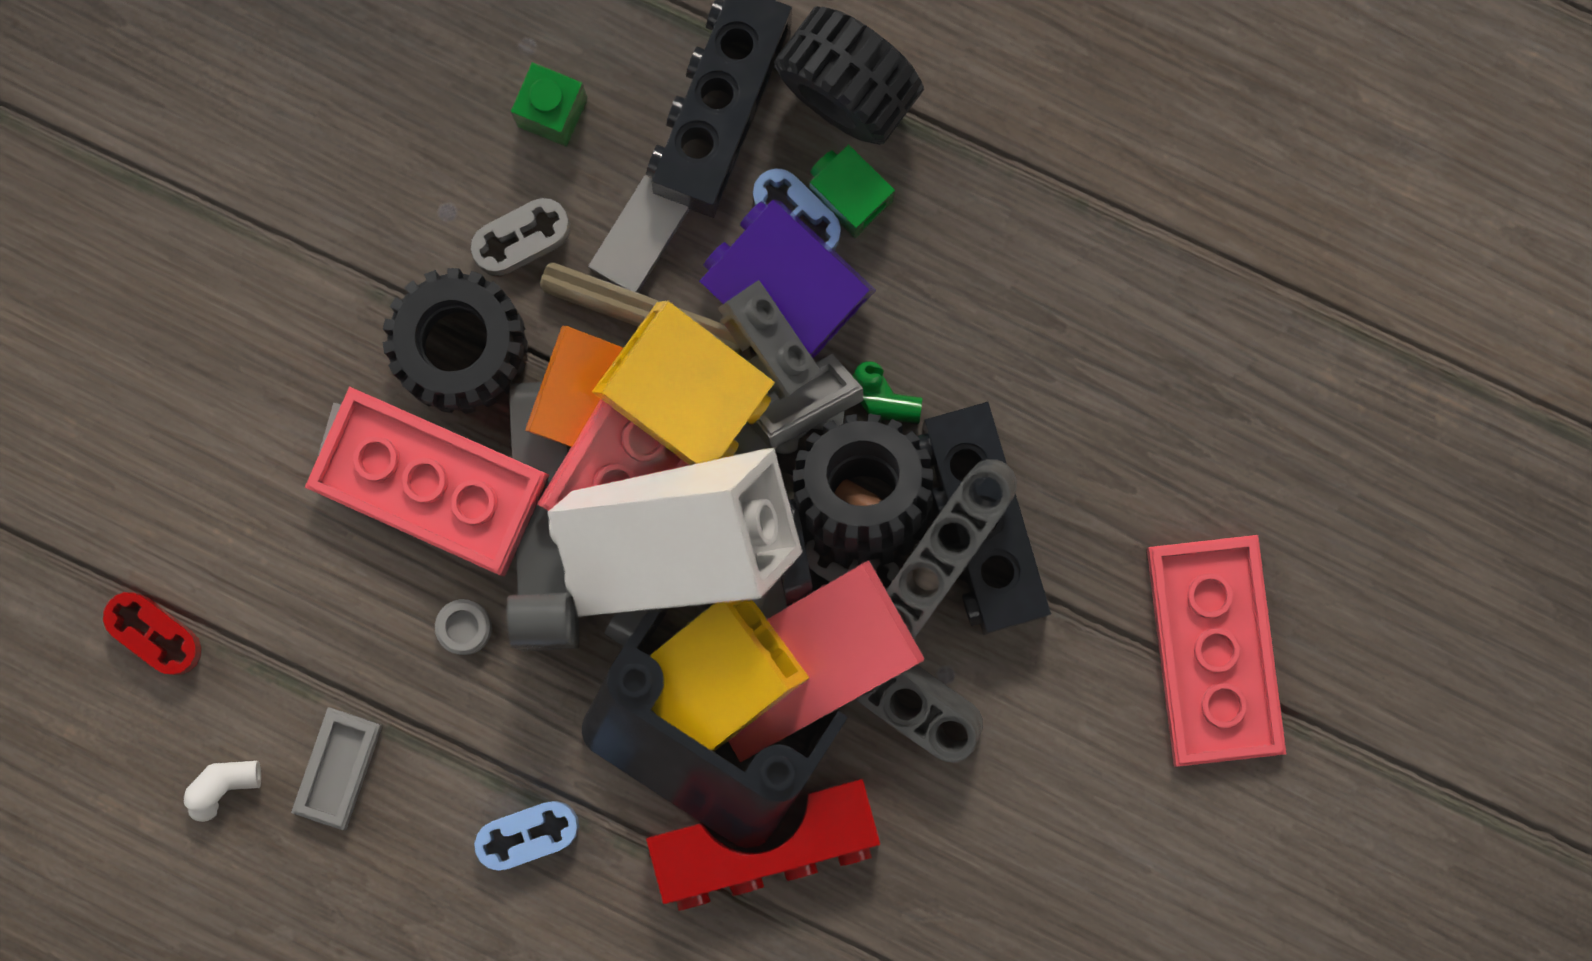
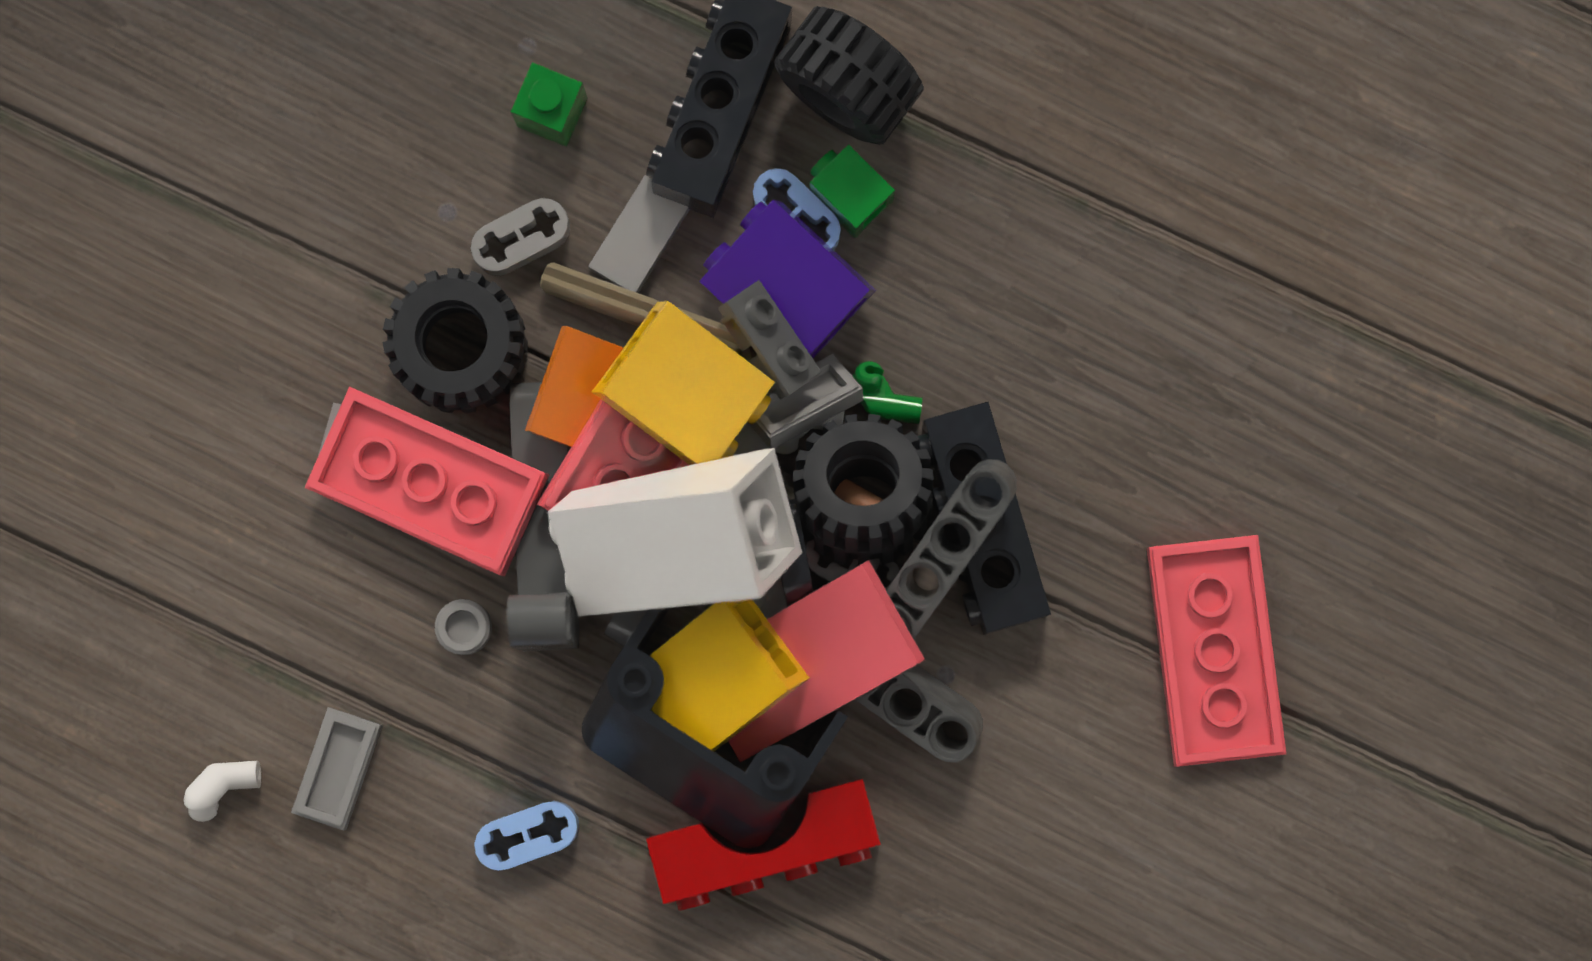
red beam [103,592,202,675] -> none

